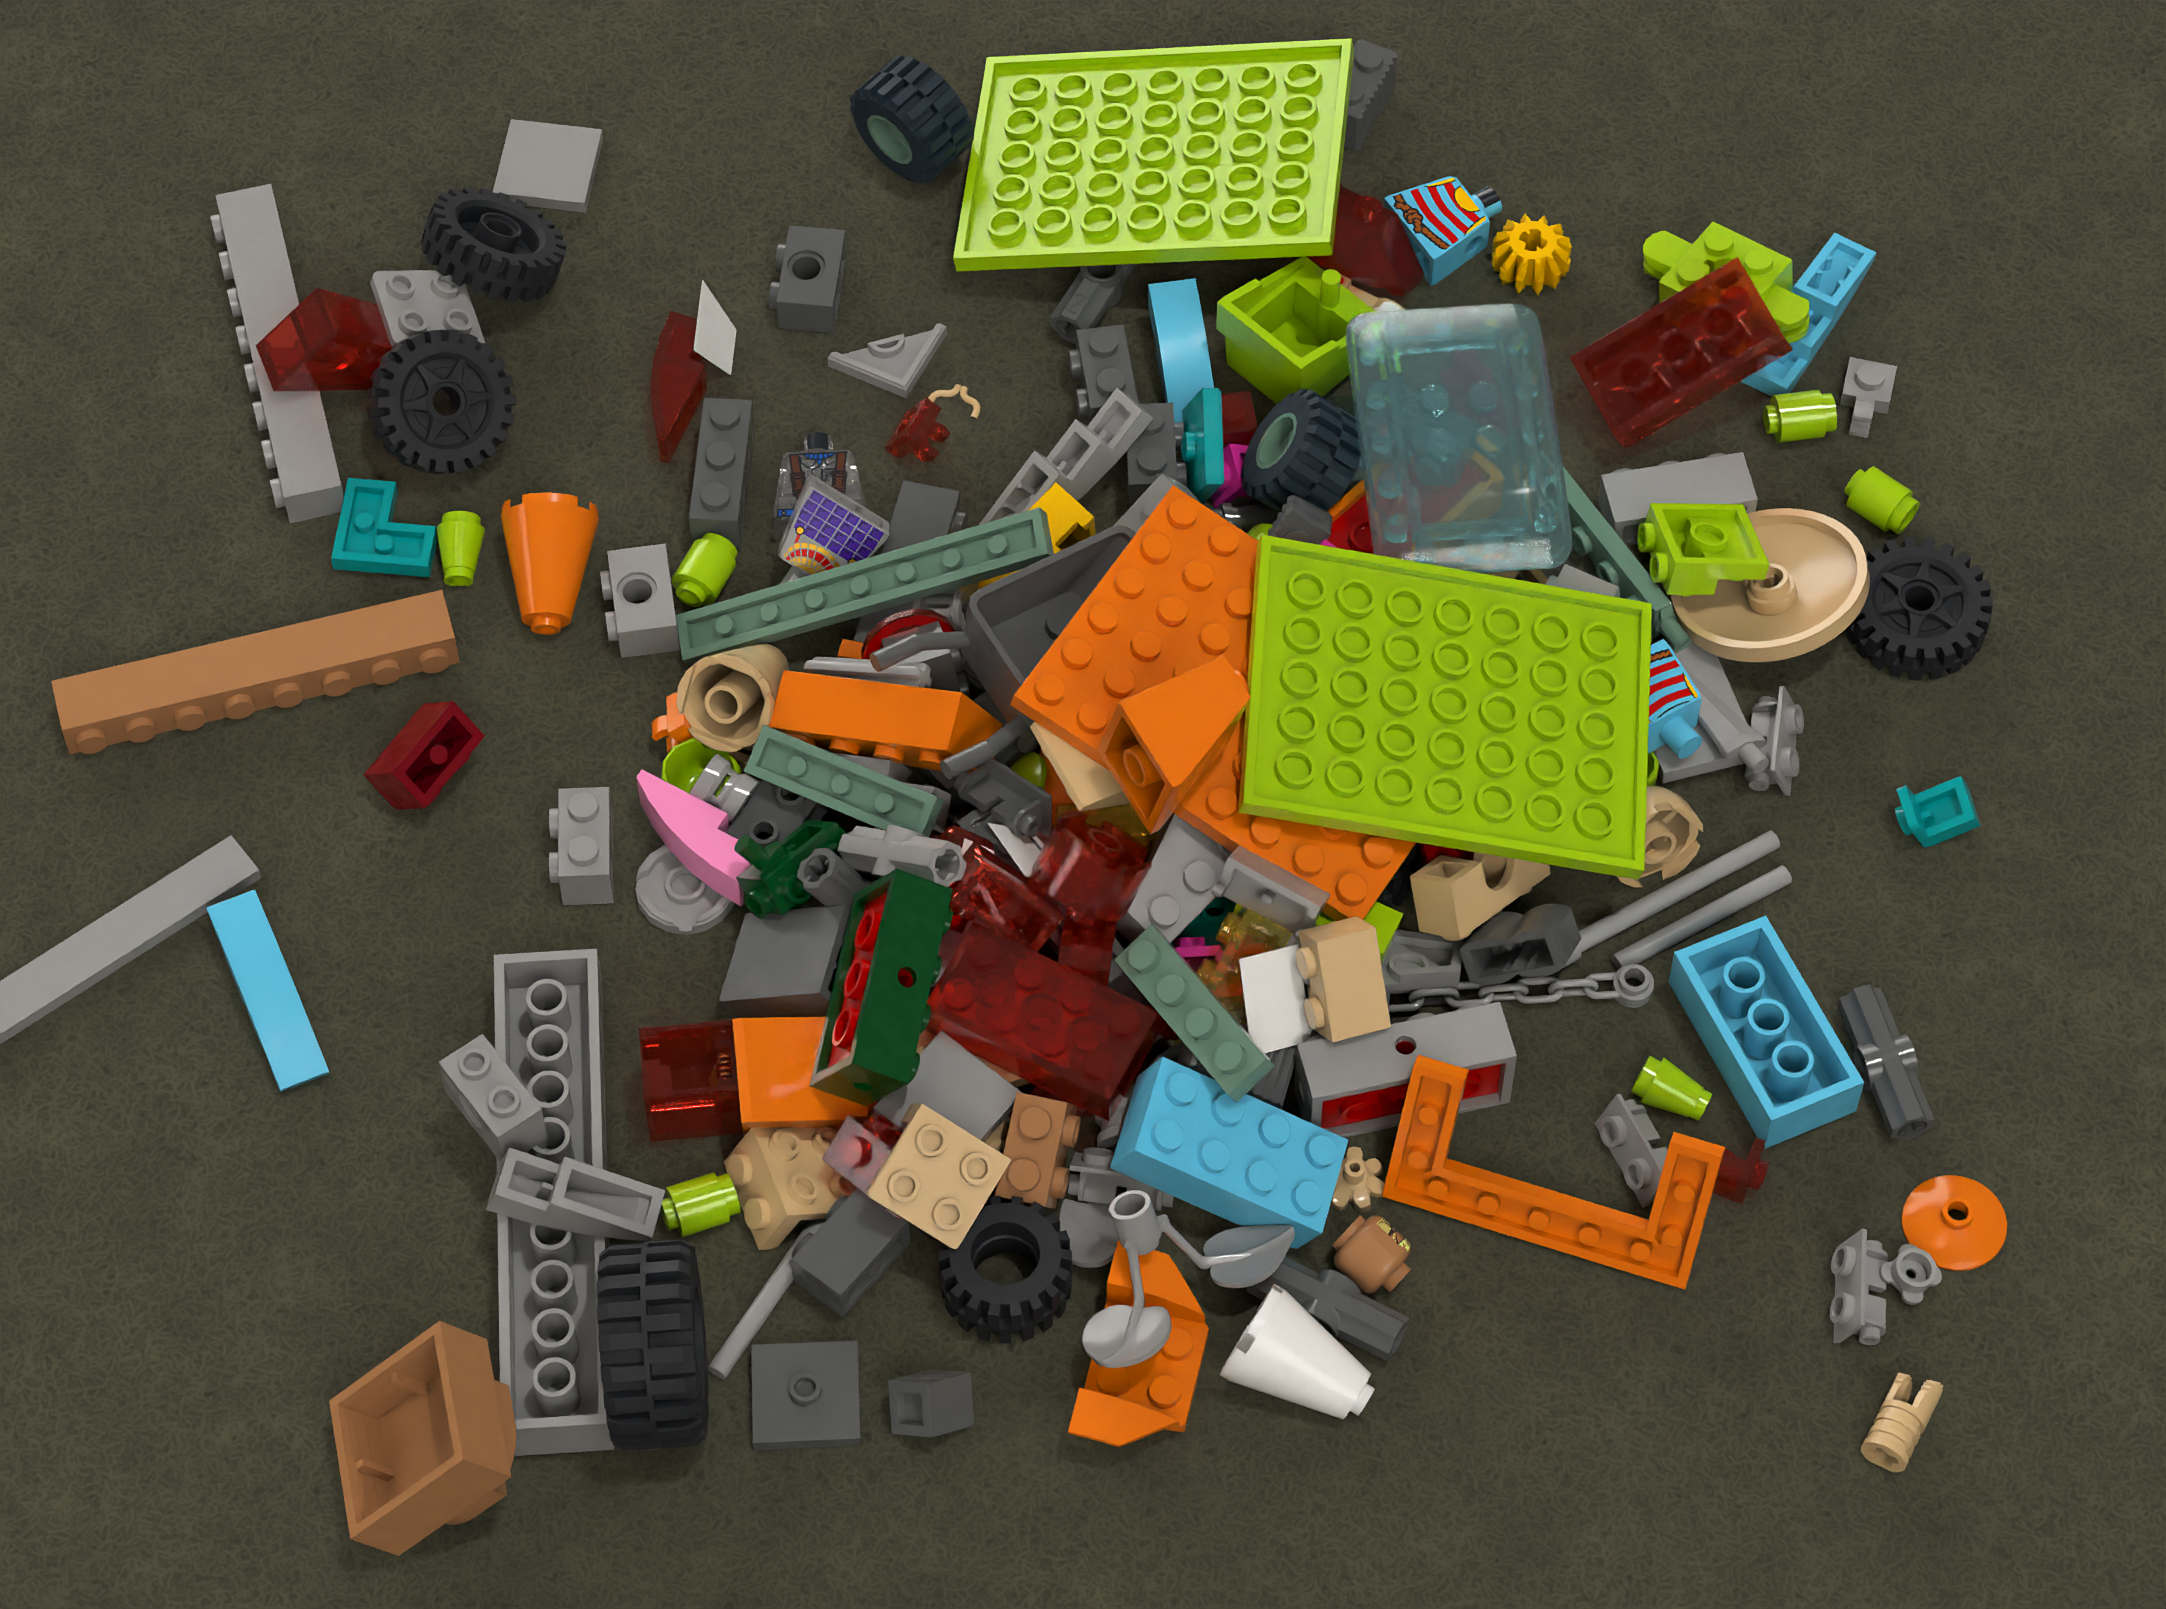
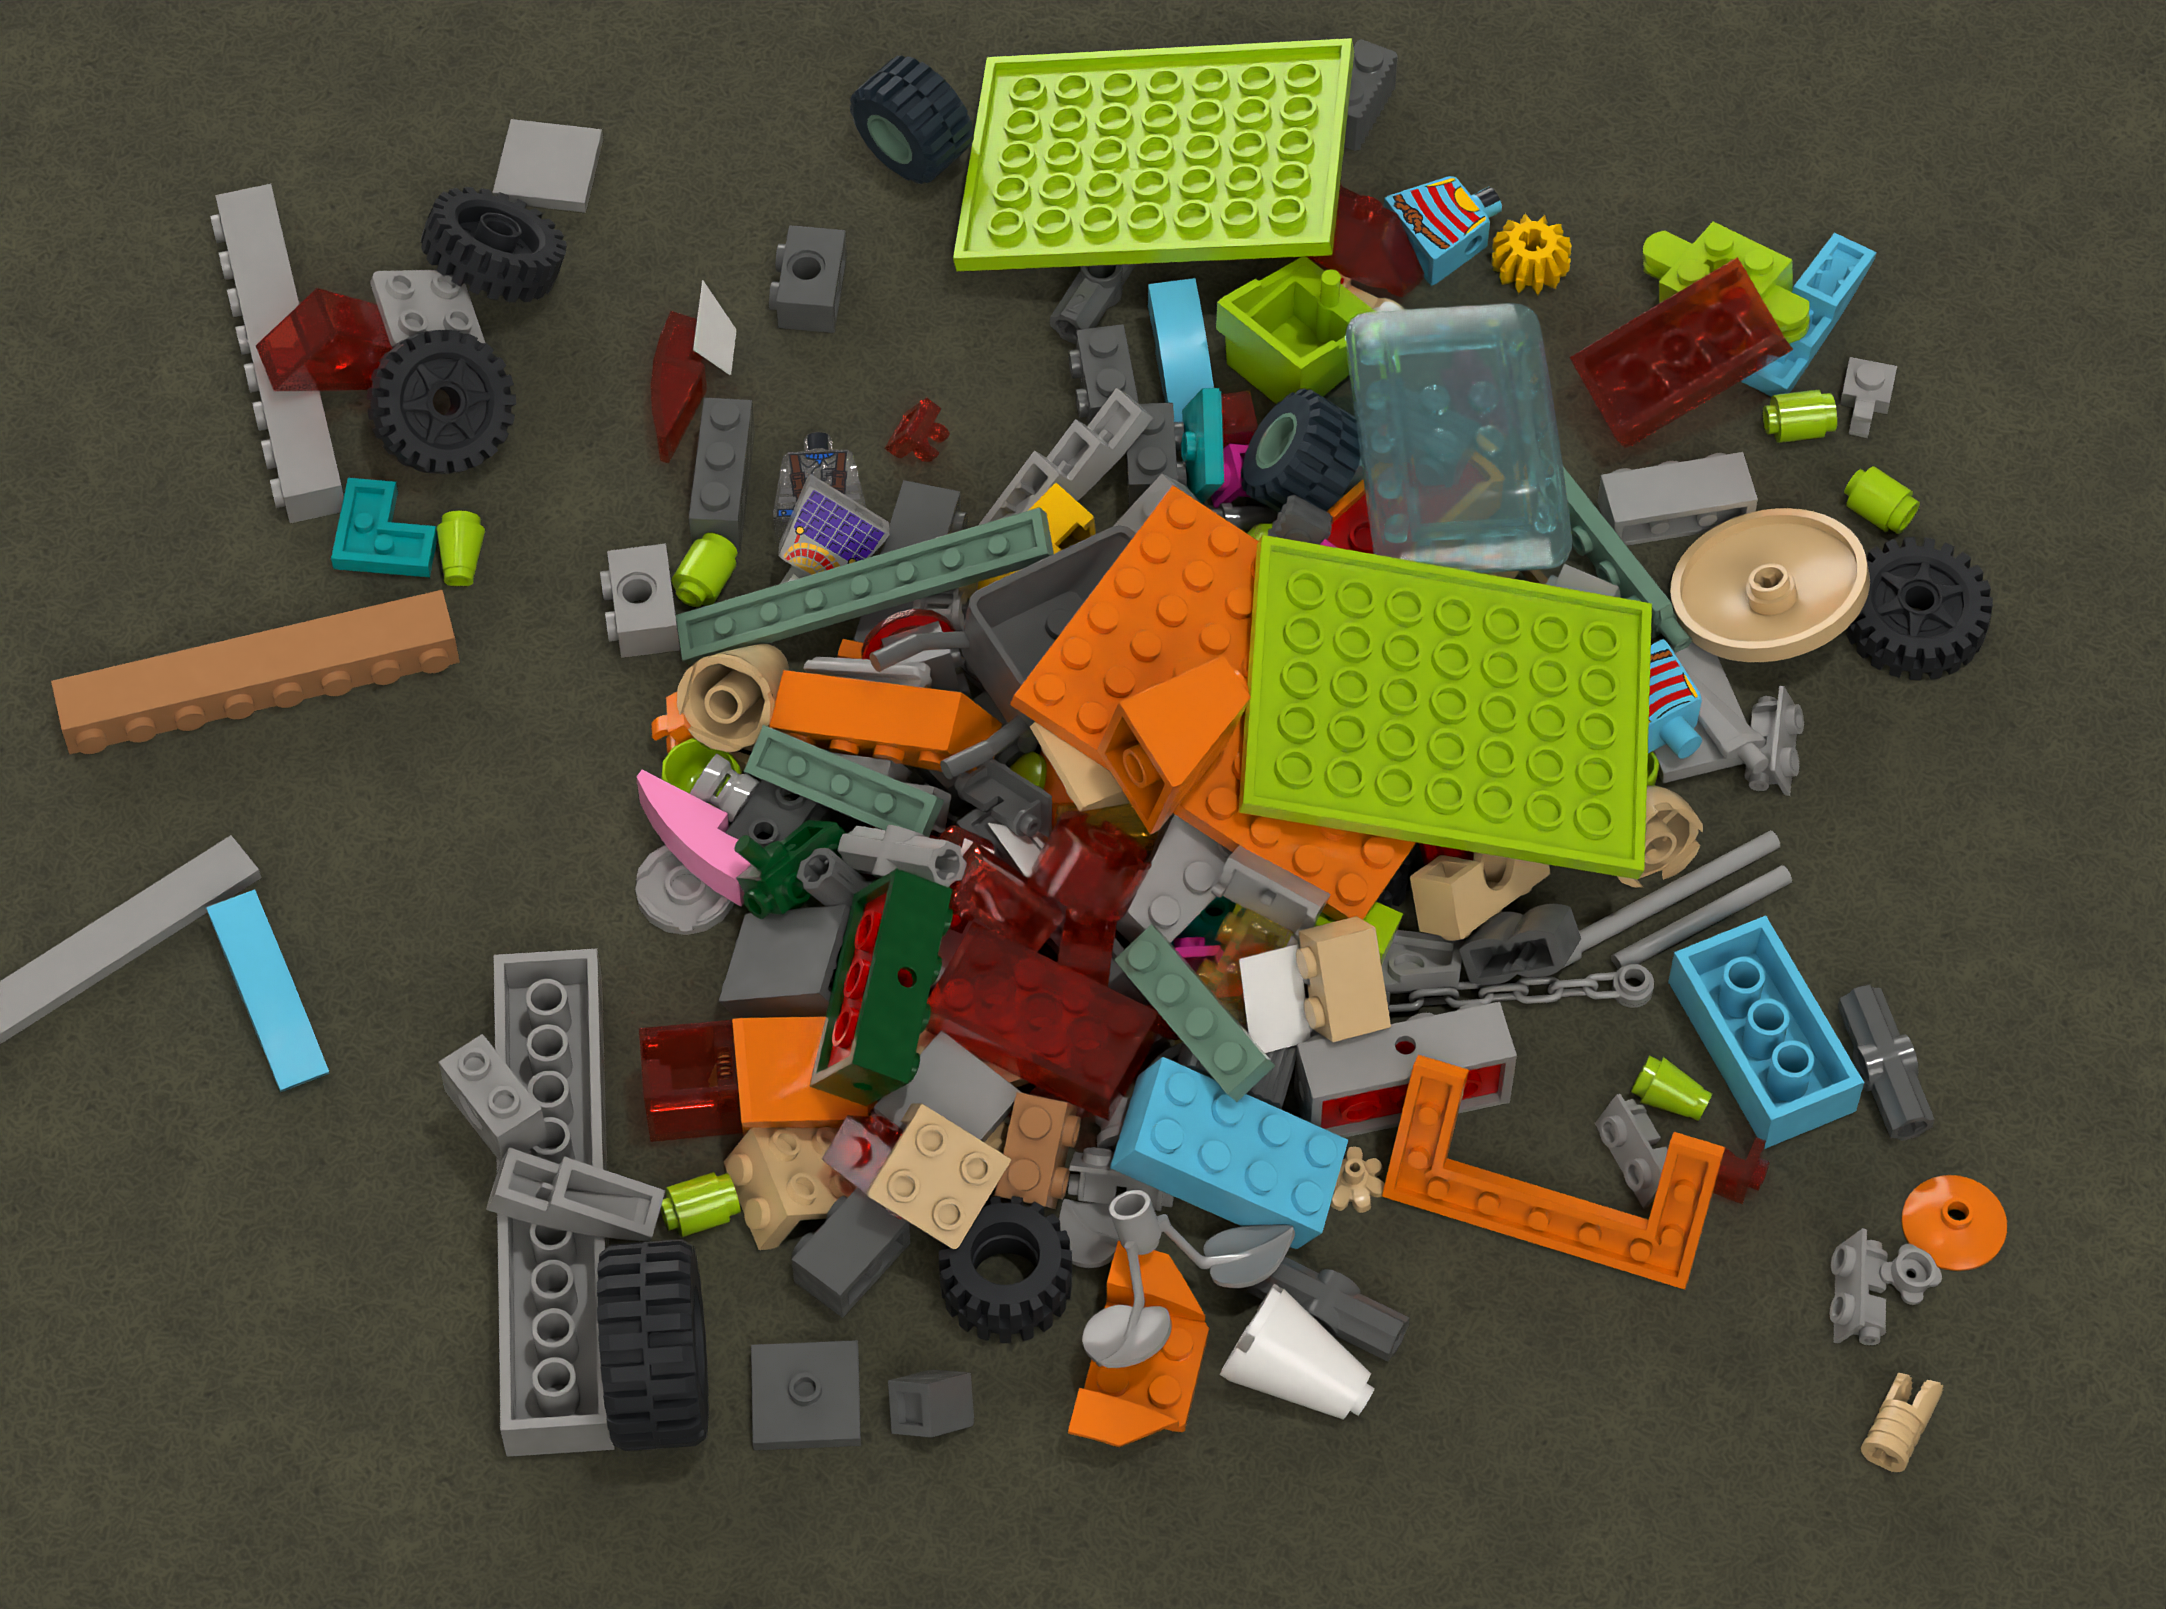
medium nougat container [329,1321,516,1556] -> none
dark red brick [363,701,485,810] -> none
orange cone [501,492,599,635] -> none
light grey brick [549,787,614,905] -> none
light grey bar [707,1219,826,1380] -> none
light grey tile [828,323,947,398] -> none
tan piece [925,384,981,419] -> none
medium nougat head [1332,1215,1411,1294] -> none
lime plate [1637,503,1770,597] -> none
teal bracket [1895,776,1981,847] -> none

